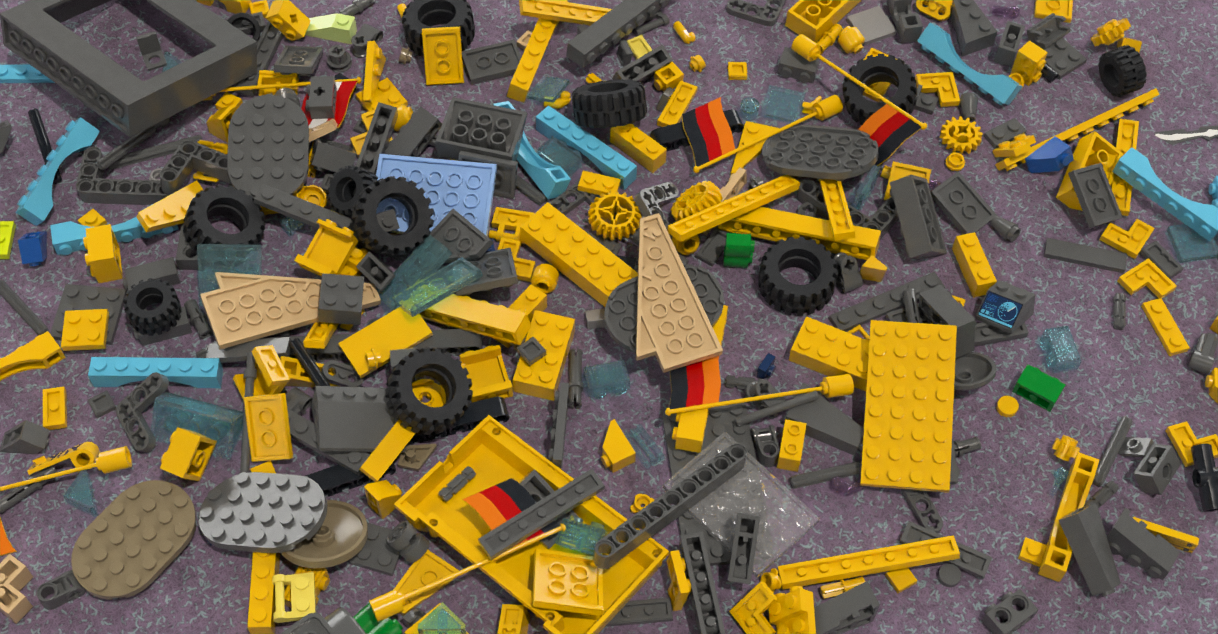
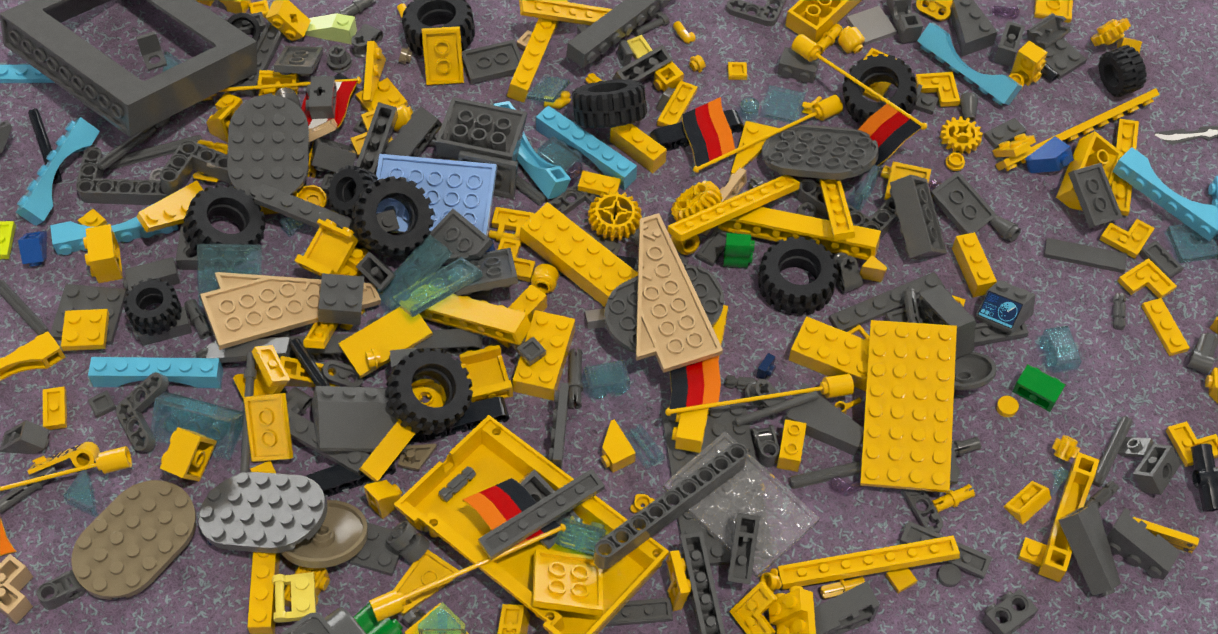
dark grey beam [634,182,679,239] -> none
none -> clear purple arm [566,162,583,188]
none -> yellow hand [834,398,861,414]
none -> yellow pin [932,484,975,513]
none -> yellow slope [1003,481,1051,524]

